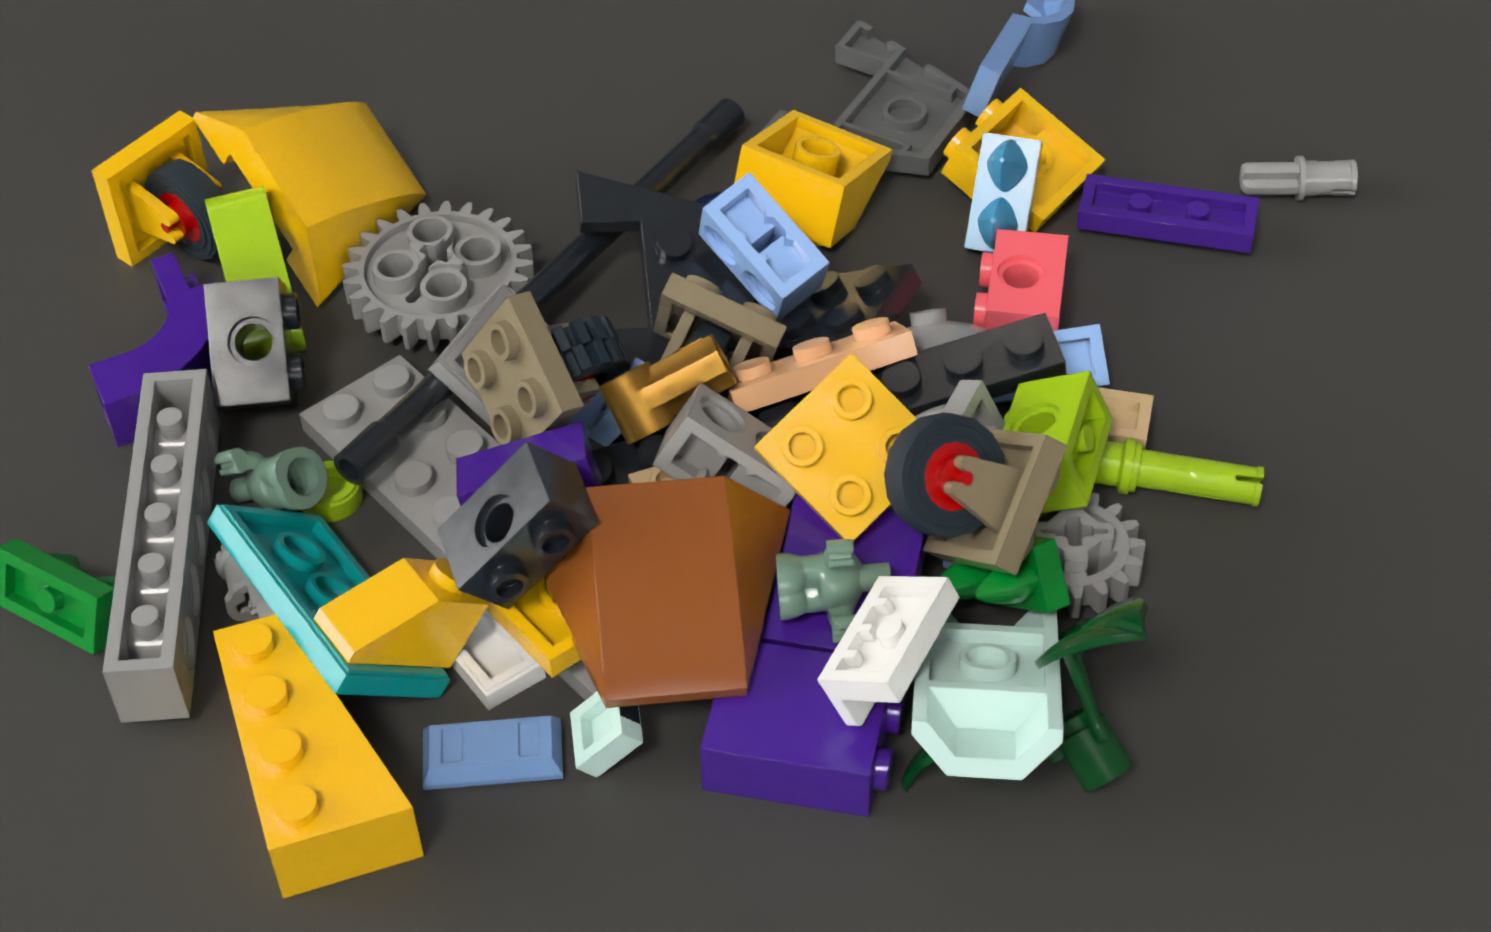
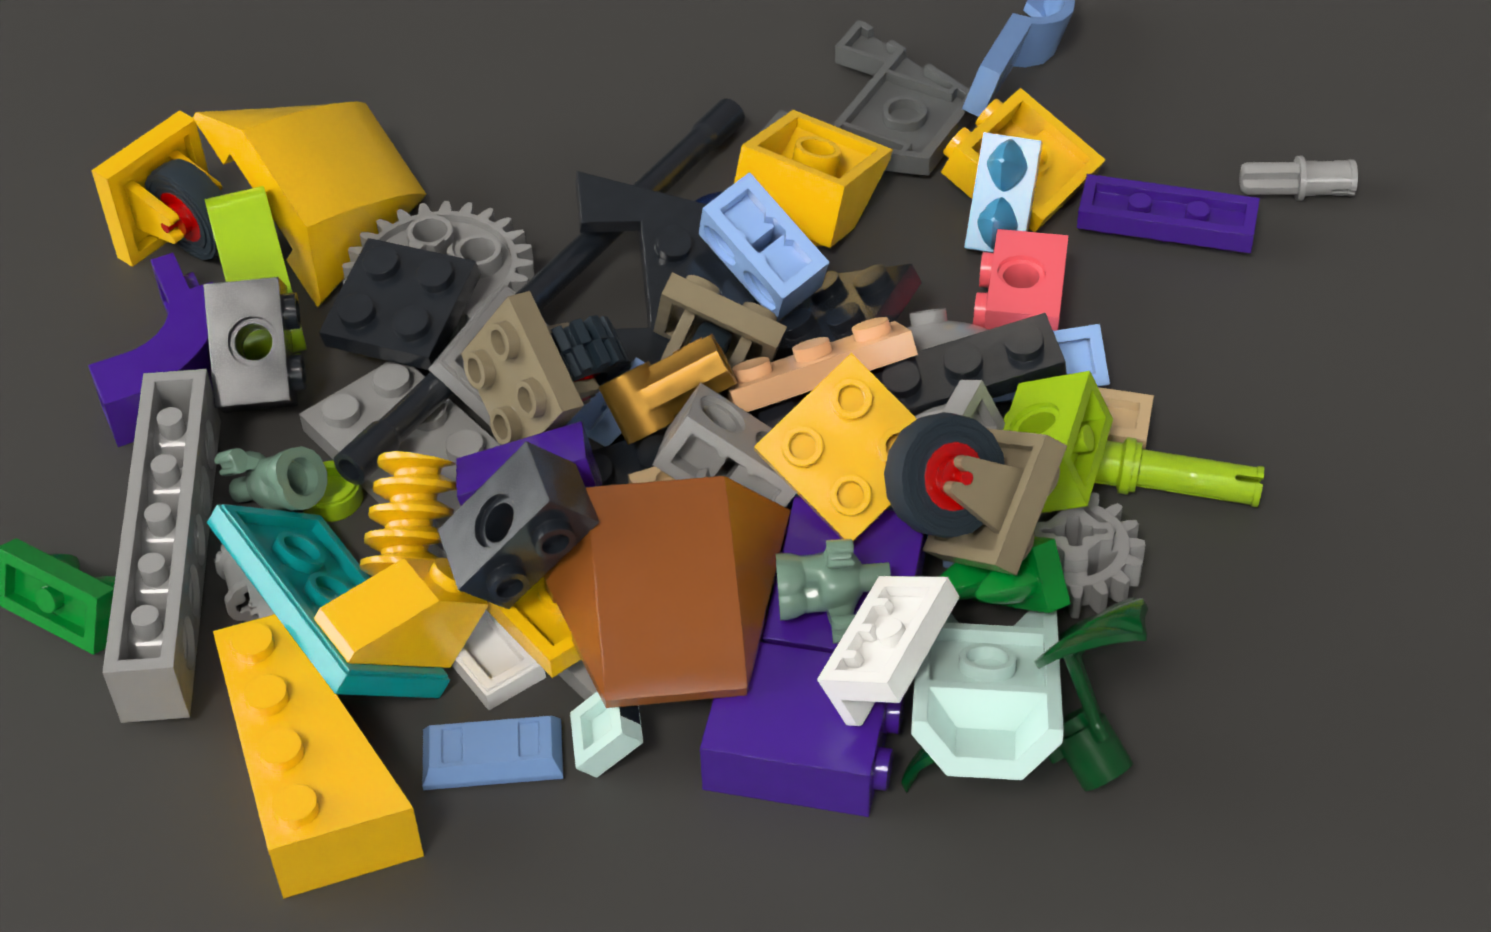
none -> black plate [319,238,481,370]
none -> yellow piece [359,451,457,576]

